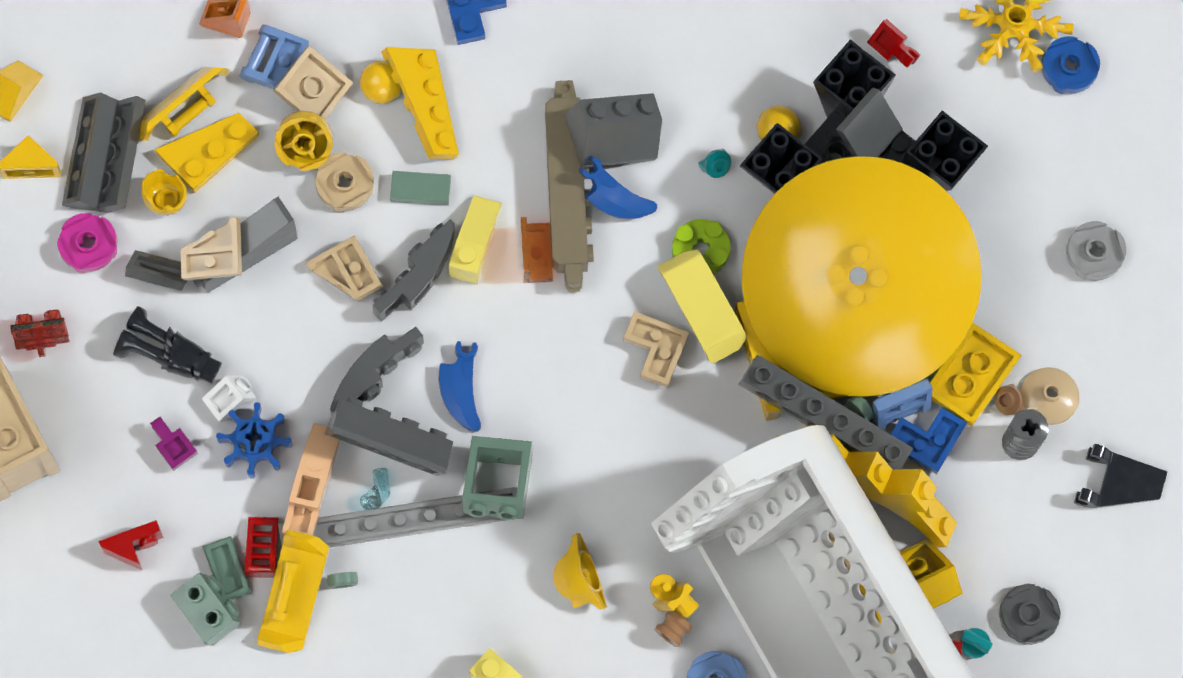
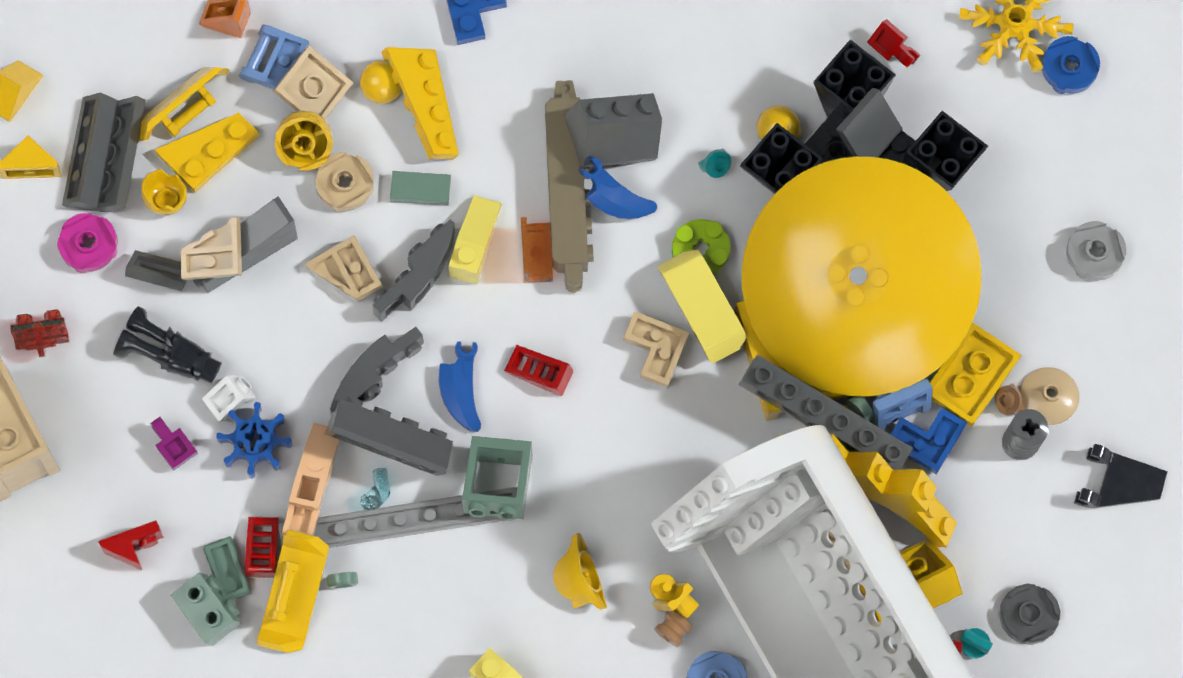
none -> red slope [504,345,573,396]

